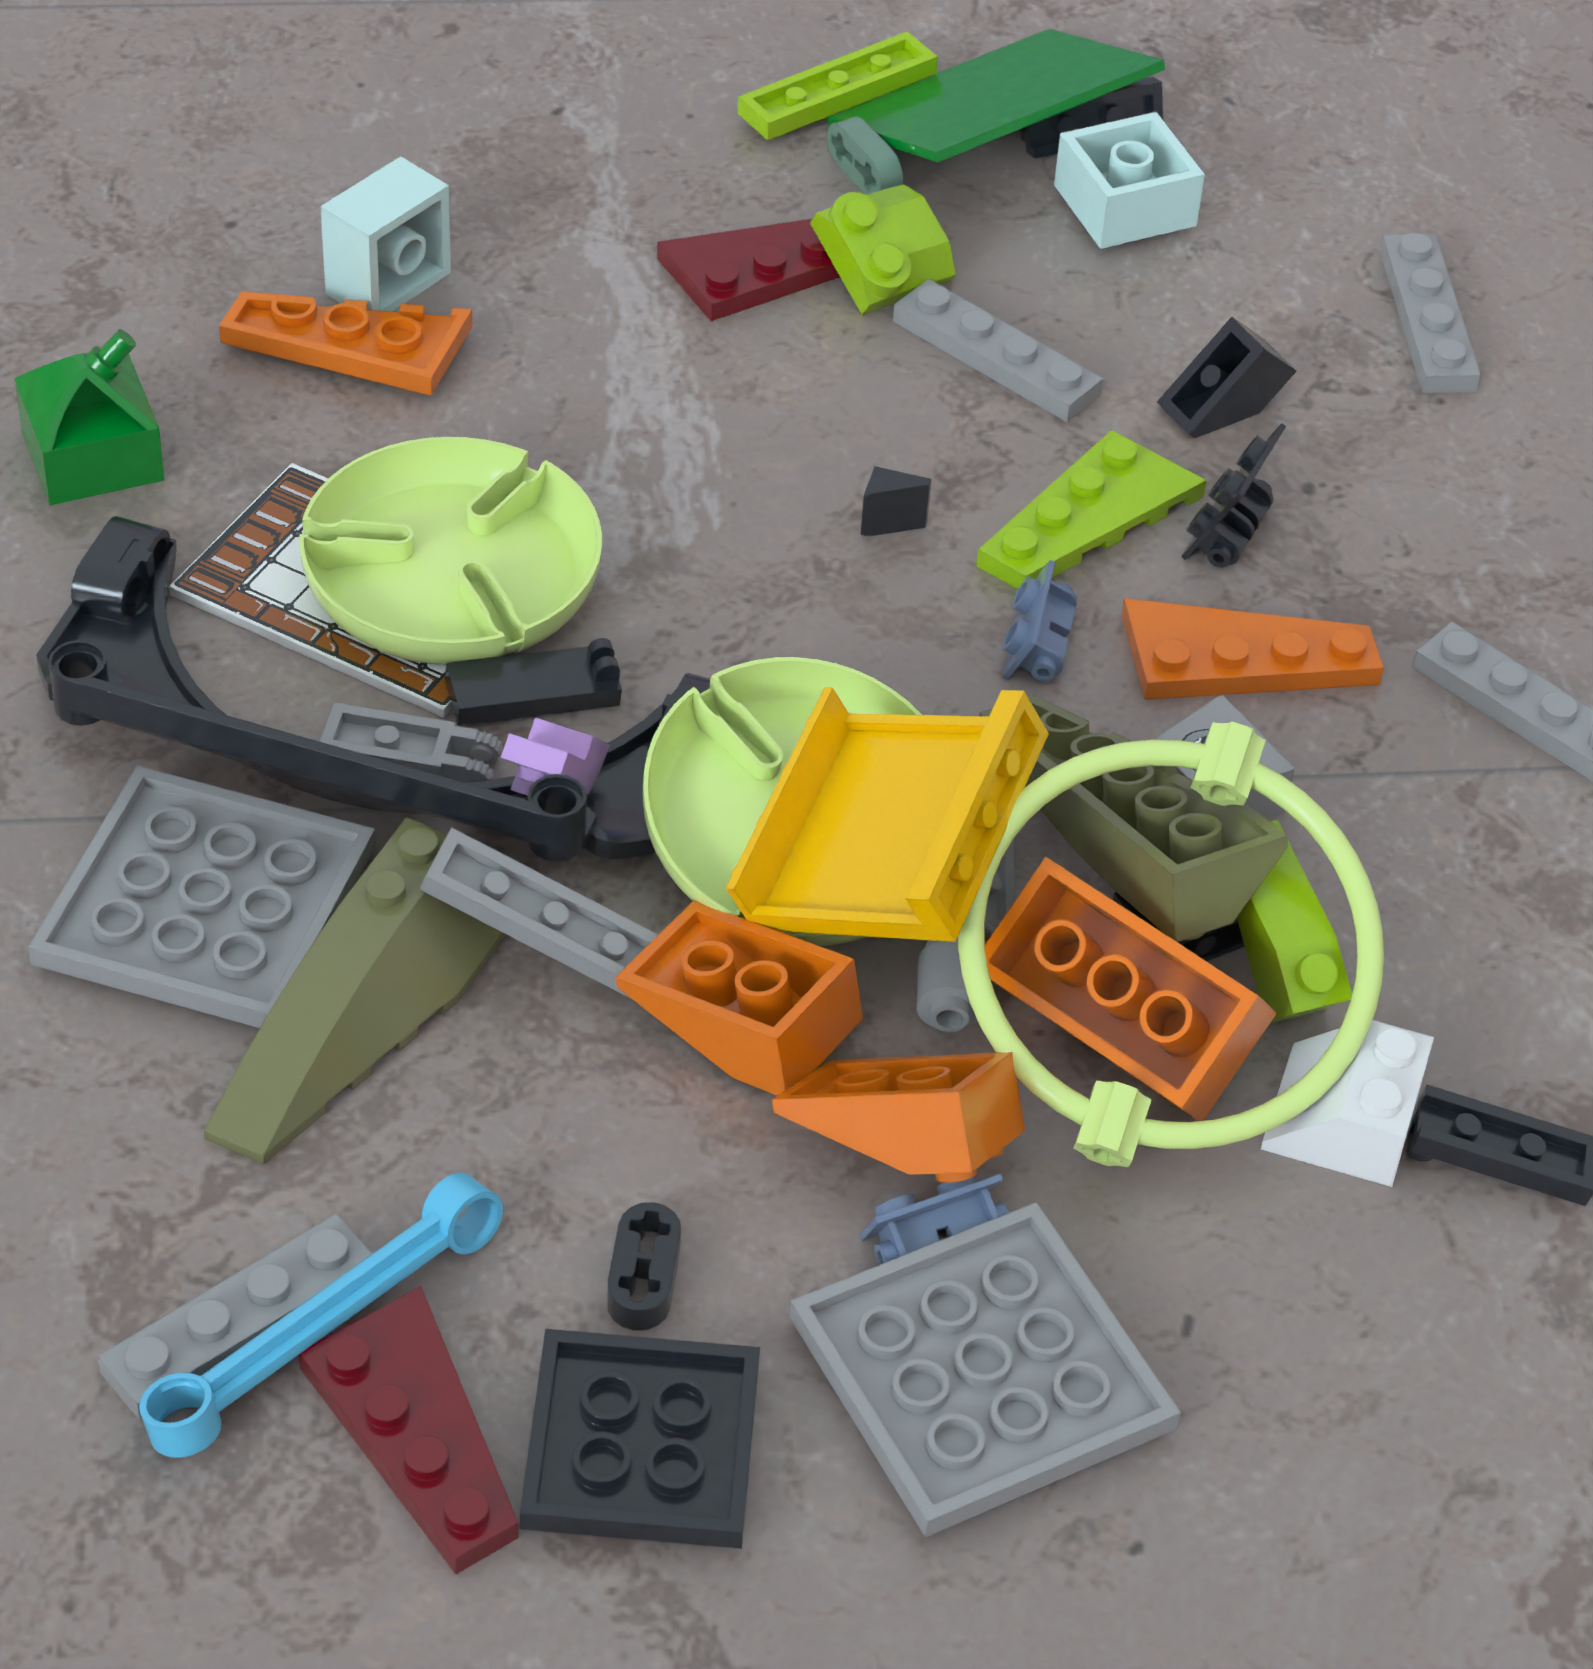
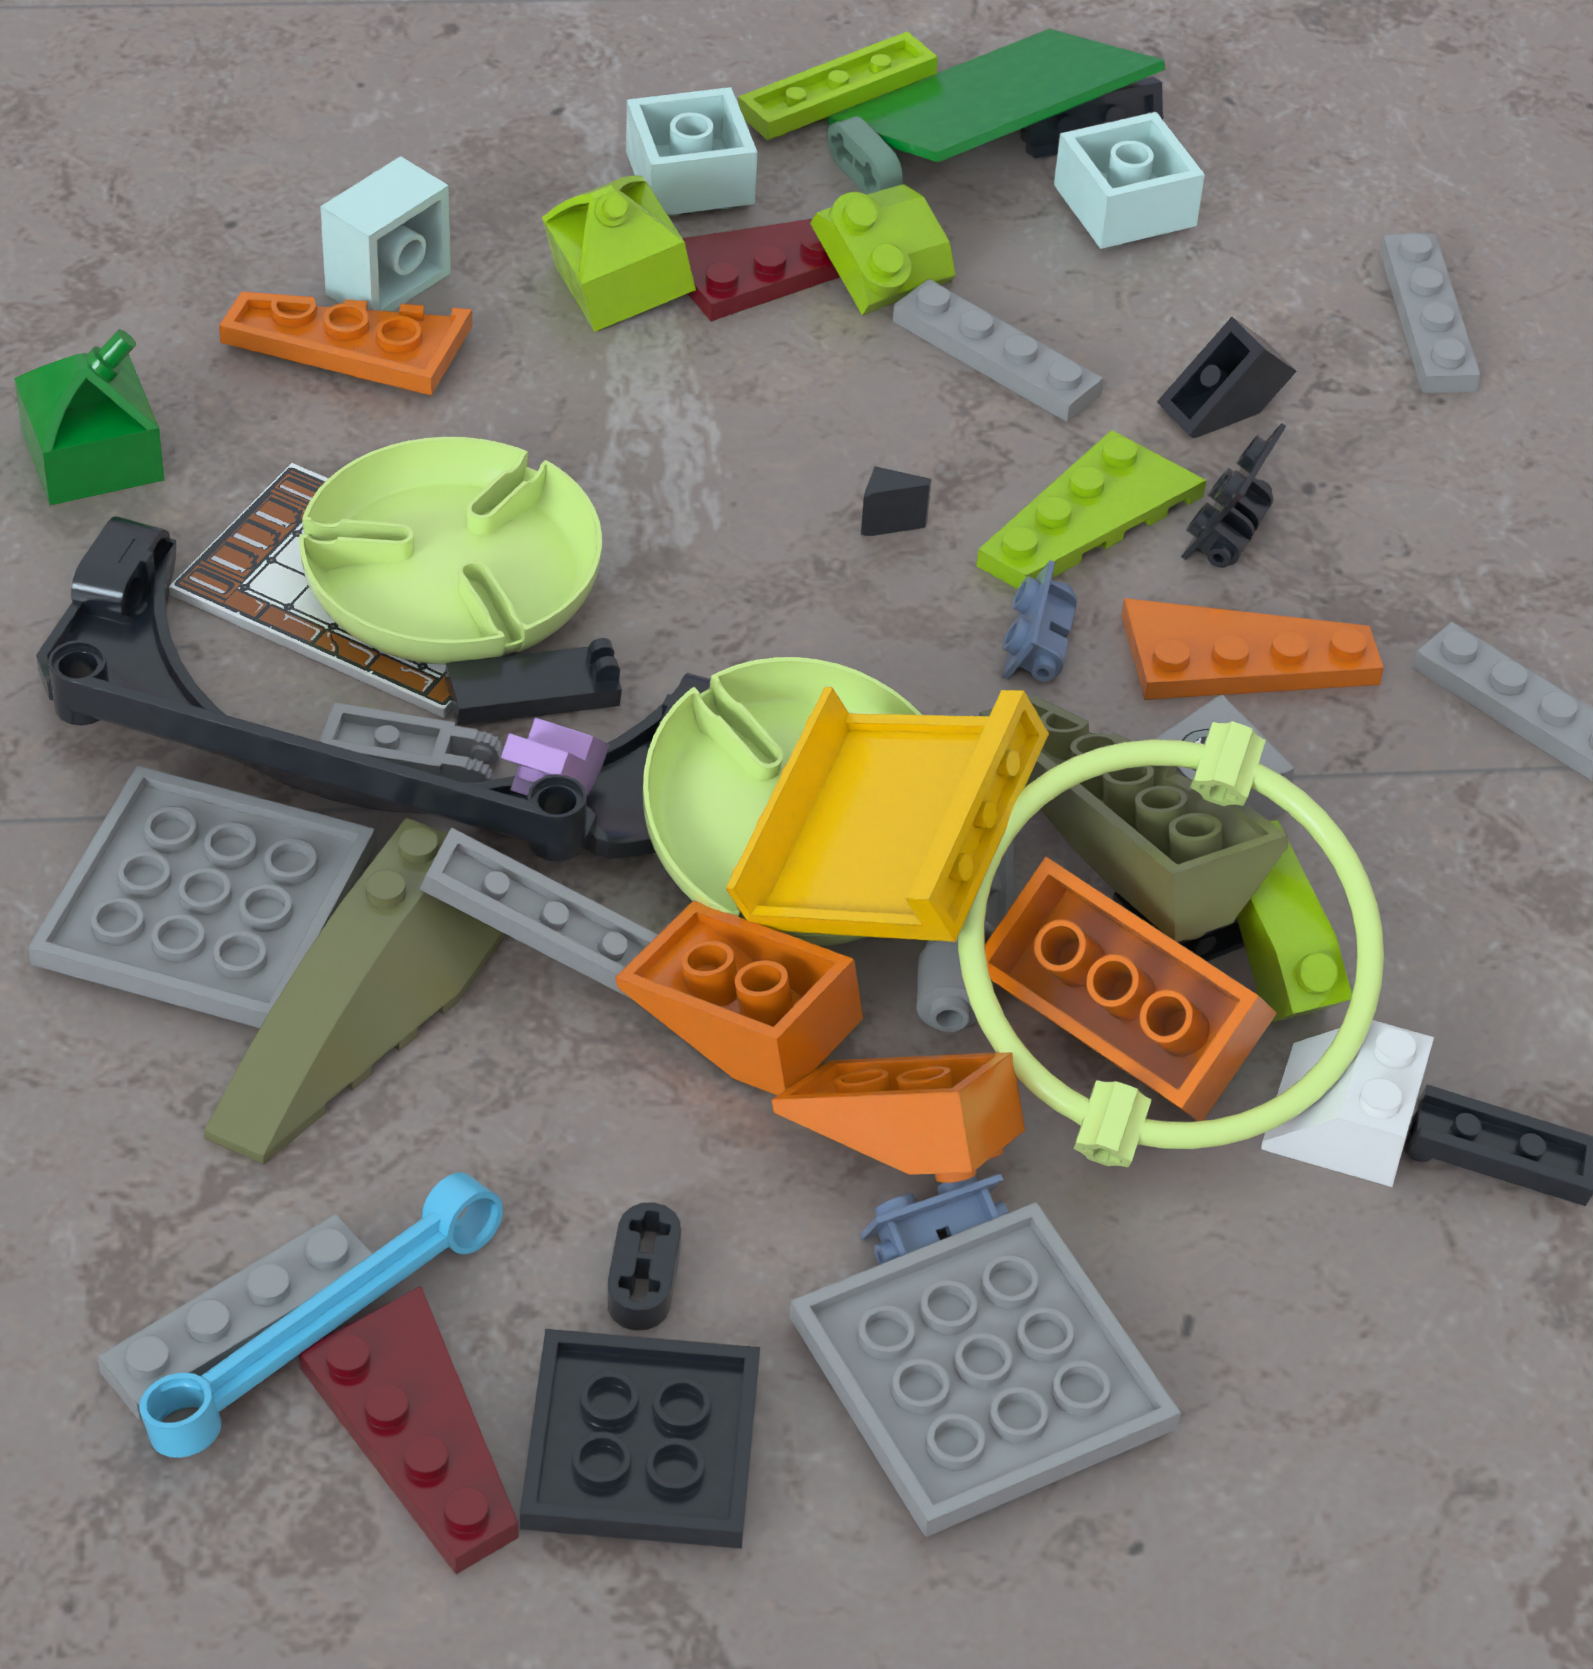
none -> lime piece [542,176,696,332]
none -> light aqua brick [626,87,758,216]

